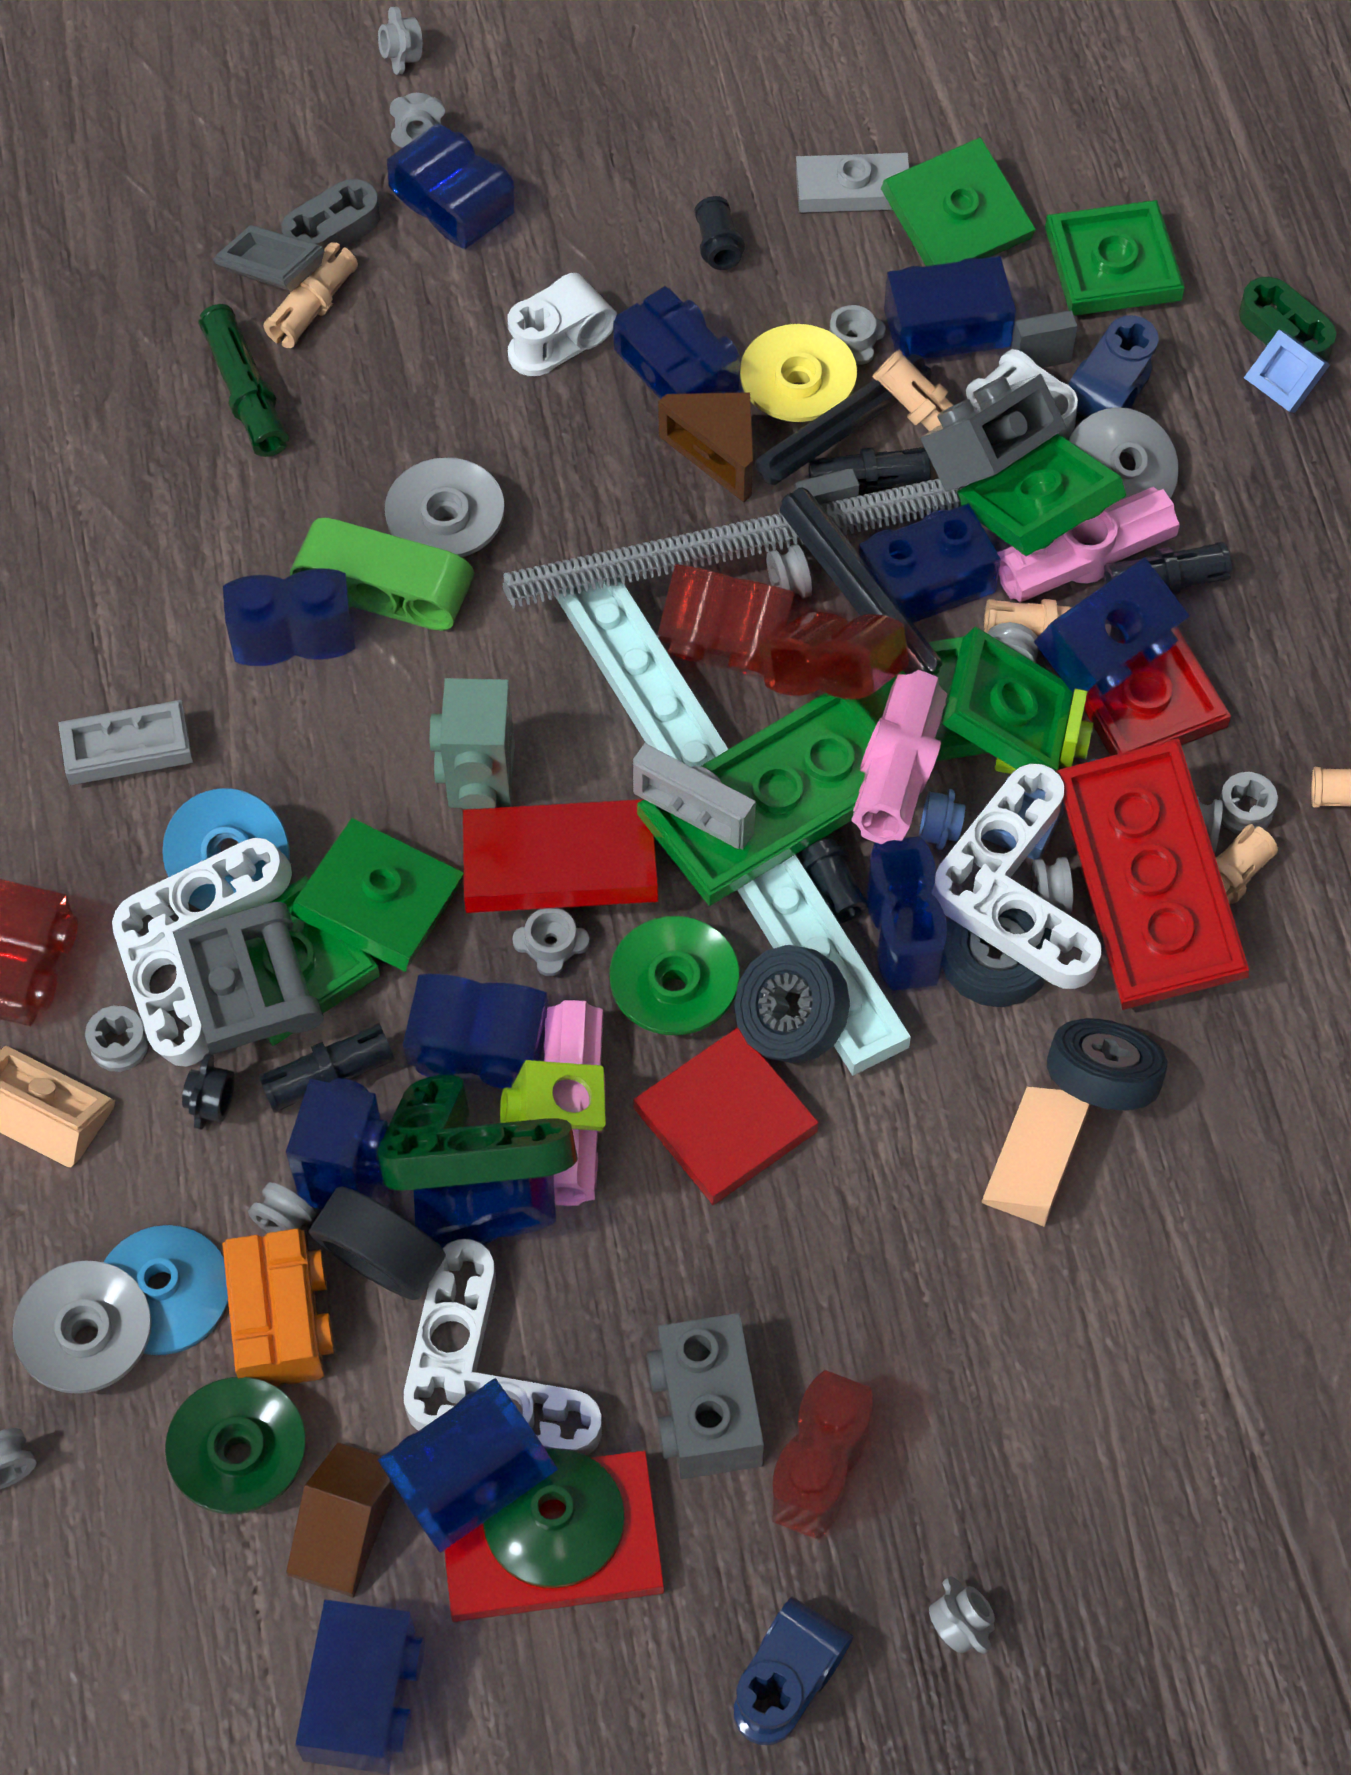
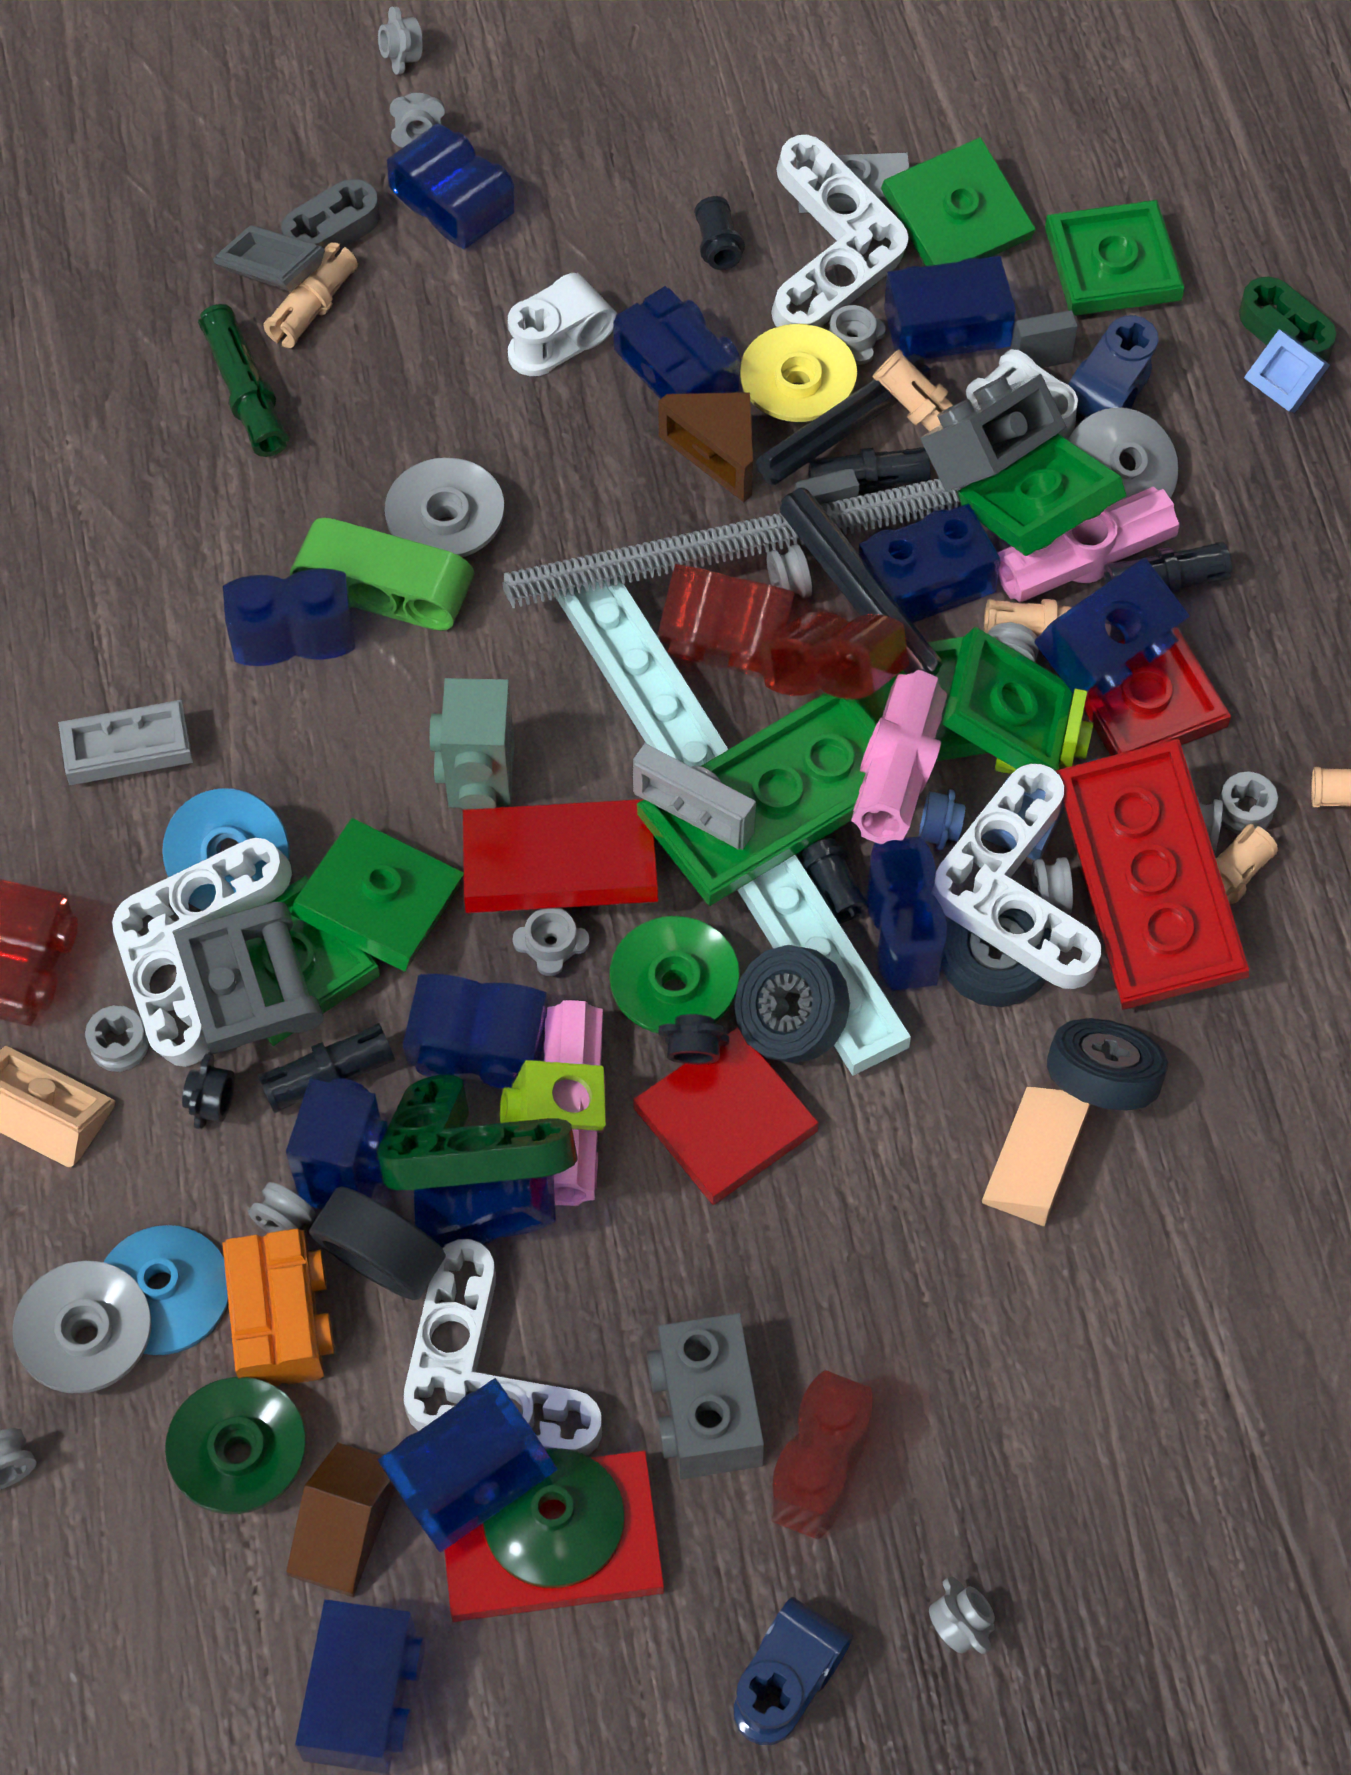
none -> black plate [658,1014,729,1065]
none -> white beam [771,135,908,328]

